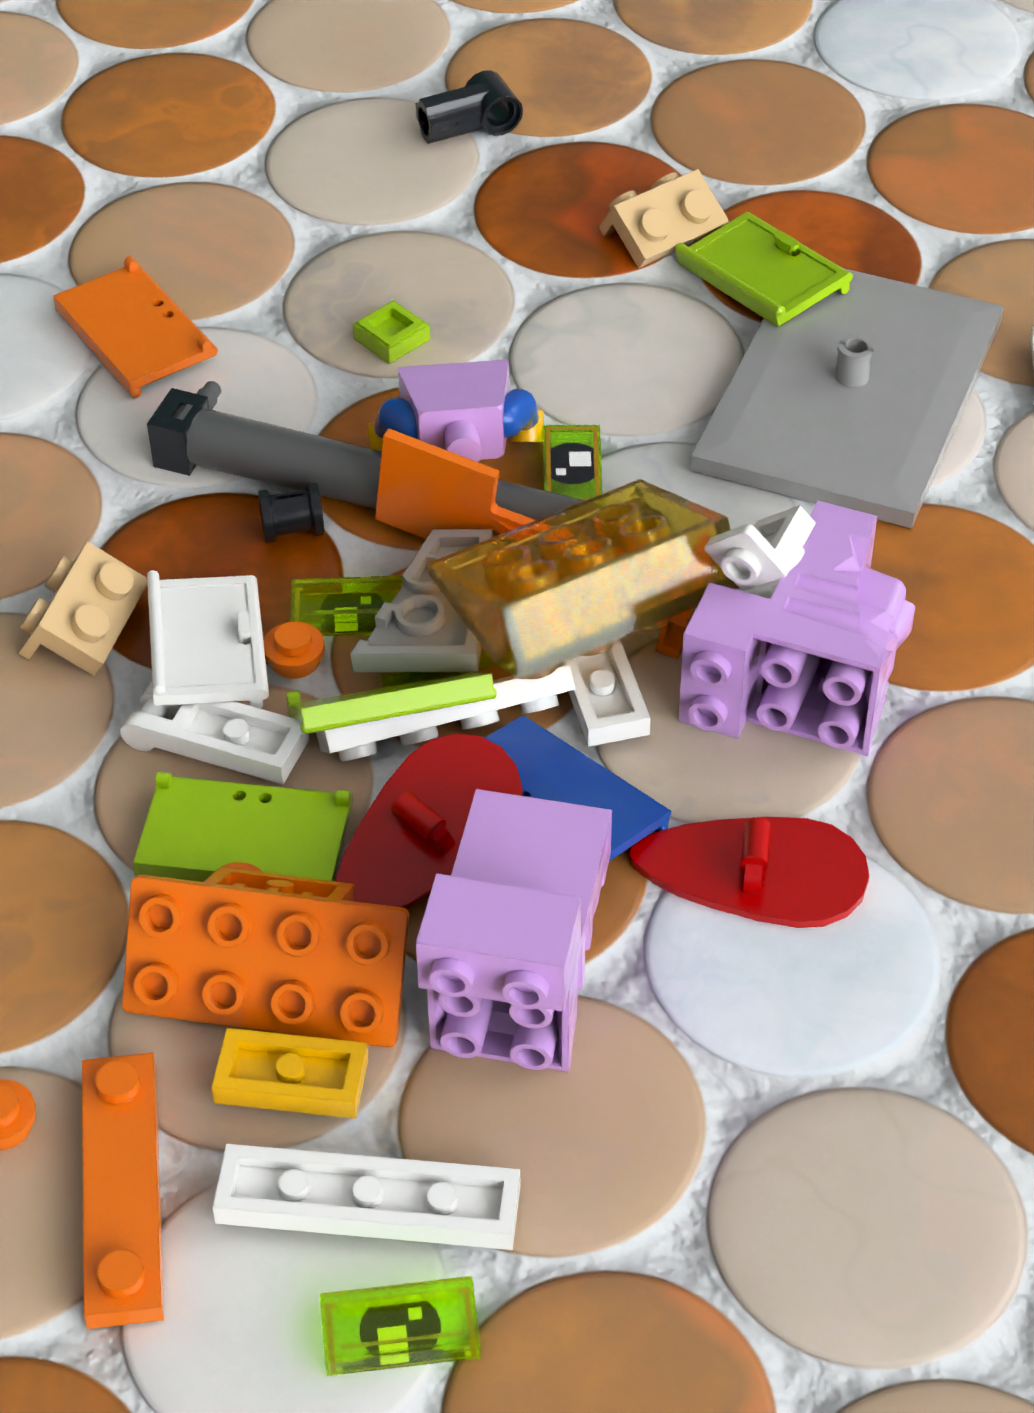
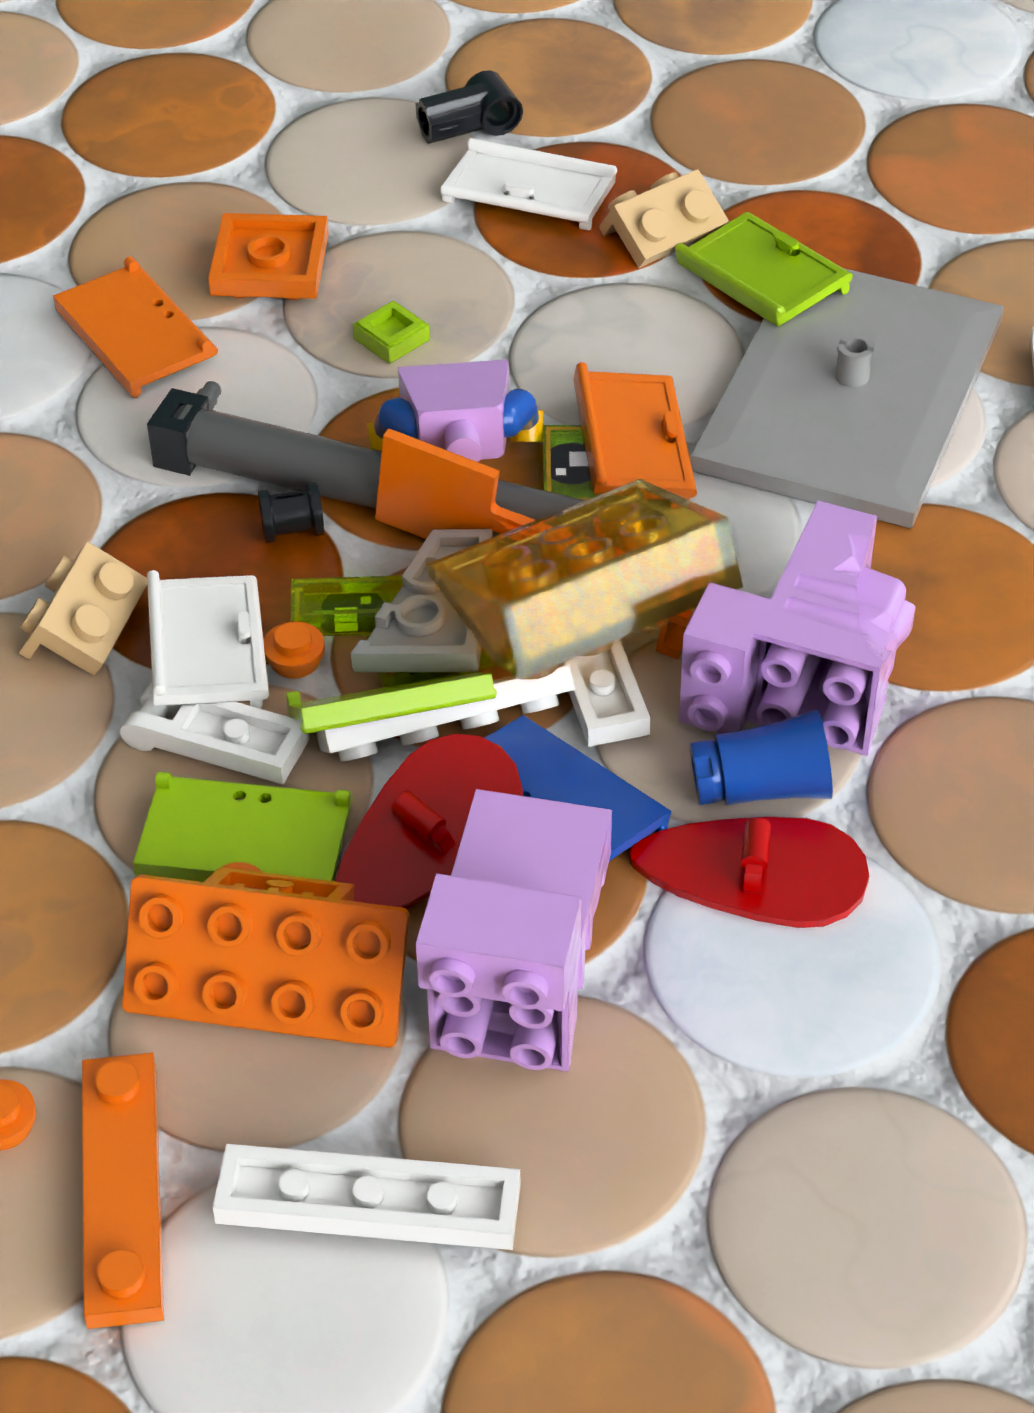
yellow plate [212,1028,369,1119] -> none
clear neon green tile [320,1276,481,1376] -> none
white bracket [704,505,816,591] -> none
none -> orange plate [208,213,329,300]
none -> white door [441,138,617,231]
none -> orange door [573,362,697,506]
none -> blue plant [690,709,833,805]

